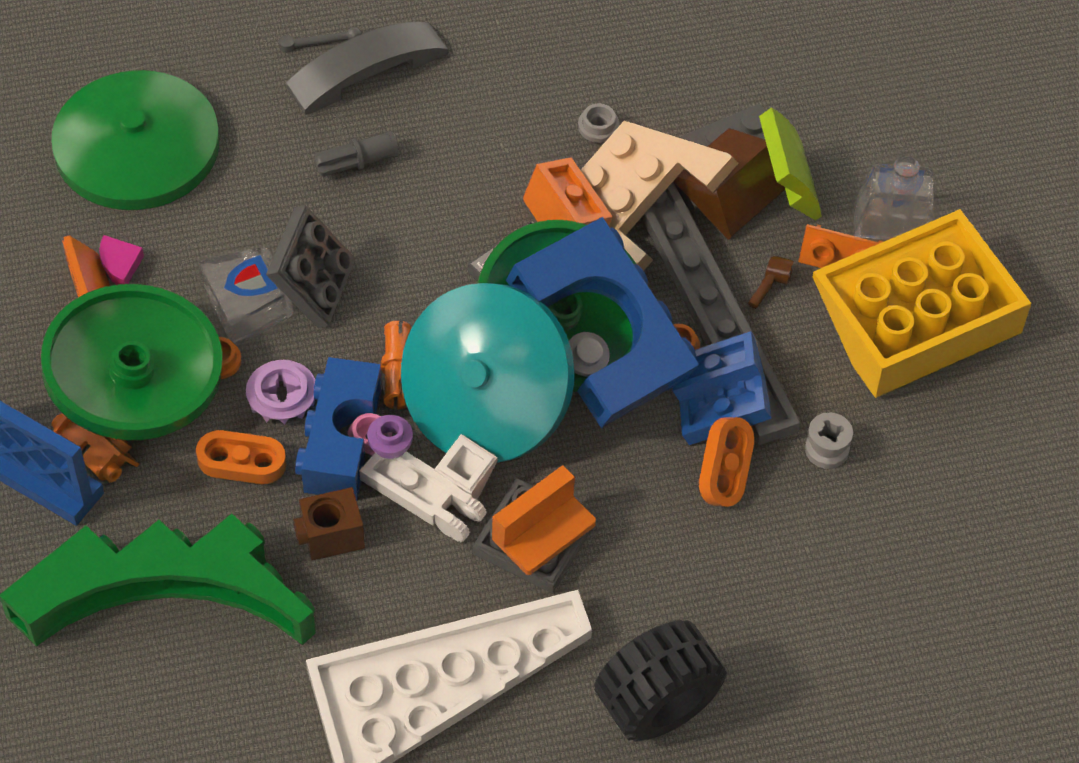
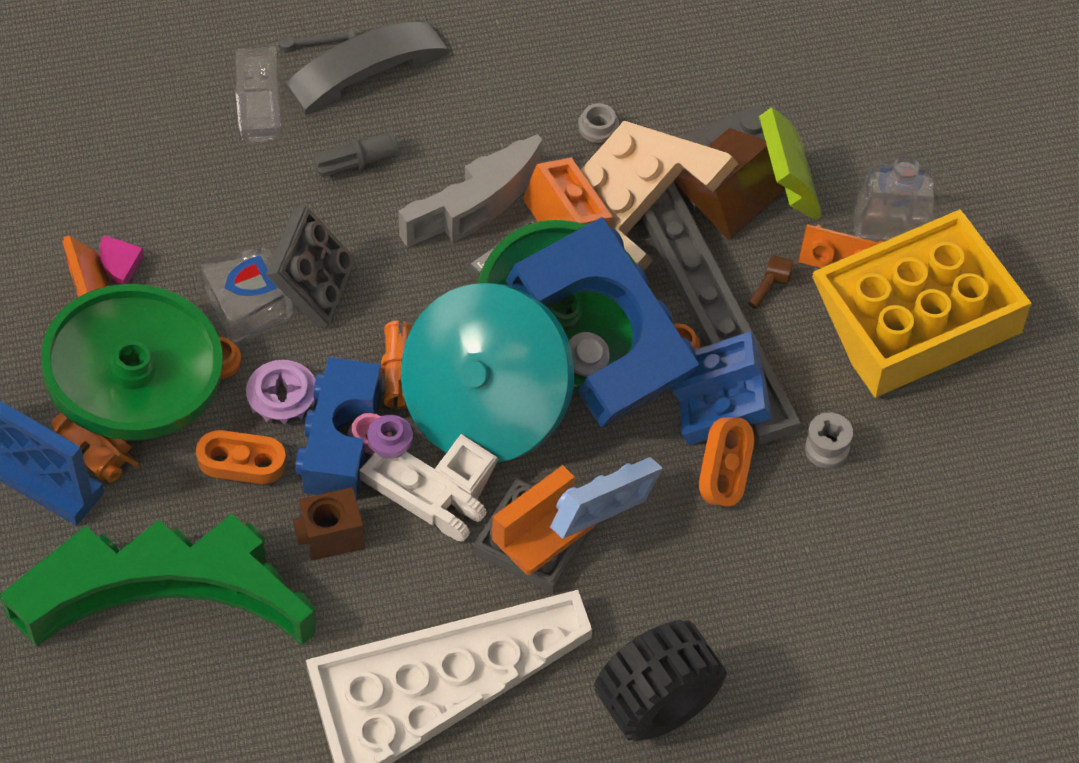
green dish [51,70,220,210] -> none
none -> clear slope [236,46,282,143]
none -> light grey slope [398,134,542,248]
none -> light blue plate [550,457,663,539]

